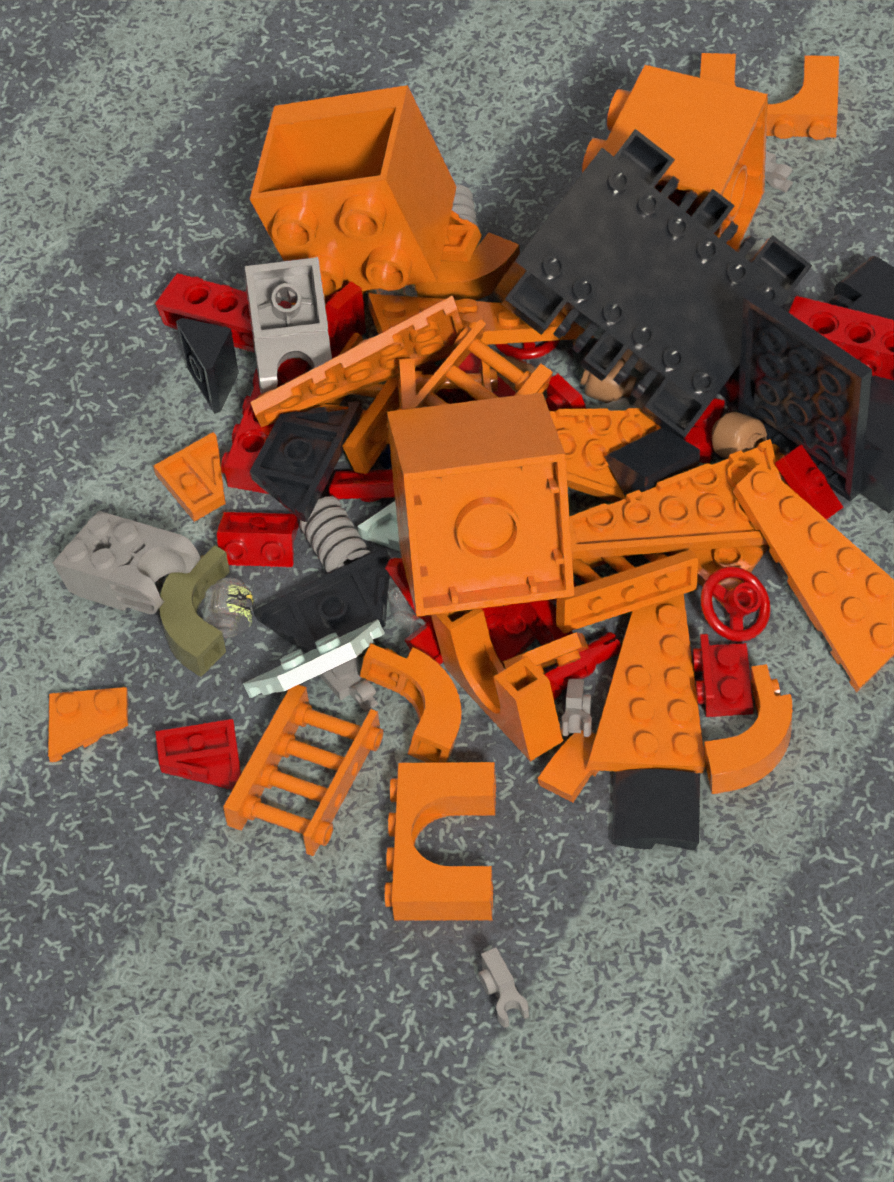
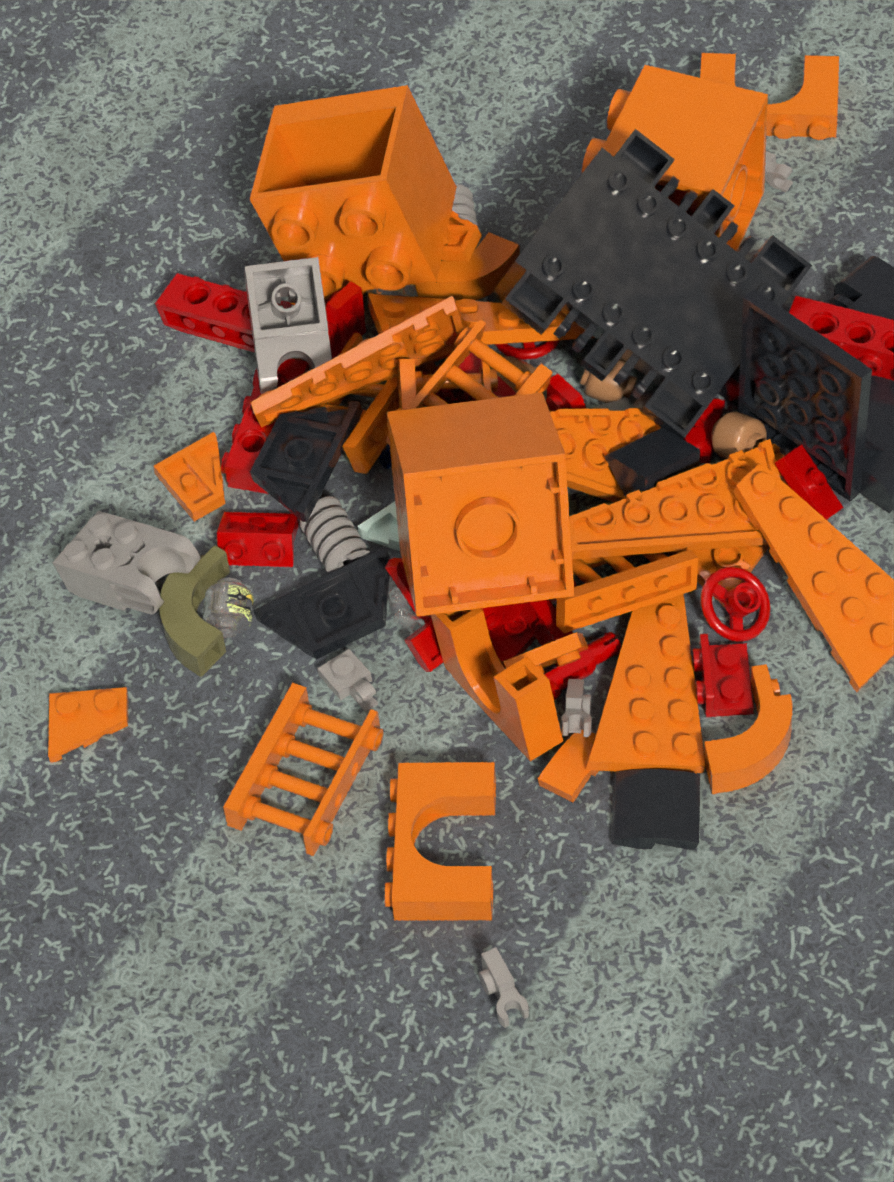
red wing [155,719,241,790] -> none
black slope [176,318,239,414] -> none
light aqua wing [243,619,385,698] -> none
red plate [329,470,395,502] -> none
orange arch [360,644,462,763] -> none

